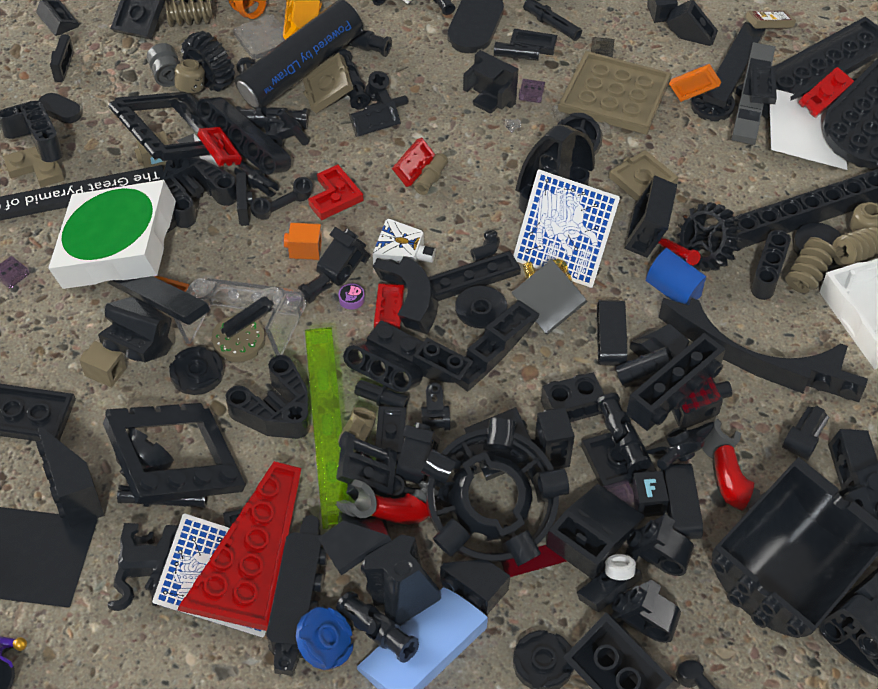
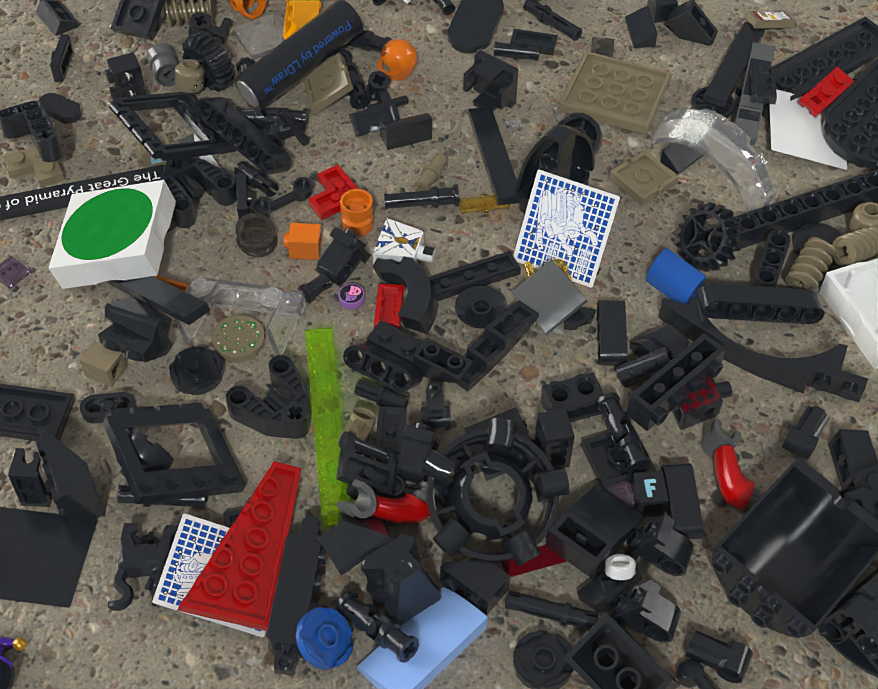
red tile [197,127,242,167] -> none
black axle [221,296,274,338] -> none
red plate [392,137,435,187] -> none
black arm [470,230,500,261] -> none
clear purple tile [519,79,545,103] -> none
black window [624,175,677,258] -> none
black animal [645,422,714,470] -> none
red piece [658,238,701,265] -> none
orange tile [669,64,721,102] -> none
none -> black hinge [8,448,51,507]
none -> black plate [79,392,137,424]
none -> black brick [105,52,146,101]
none -> black piece [188,12,232,44]
none -> clear smoke piece [235,213,277,258]
none -> orange wheel [340,189,374,236]
none -> orange helmet [377,39,417,81]
none -> black brick [380,113,432,150]
none -> black pin [384,185,459,209]
none -> clear yellow pin [459,193,511,214]
none -> black tile [468,107,522,205]
none -> black pin [505,590,598,630]
none -> black tile [564,307,596,330]
none -> black slope [625,6,657,48]
none -> clear windscreen [644,106,778,212]
none -> black slope [660,128,710,175]
none -> black piece [685,630,753,684]
none -> black beam [697,283,825,324]

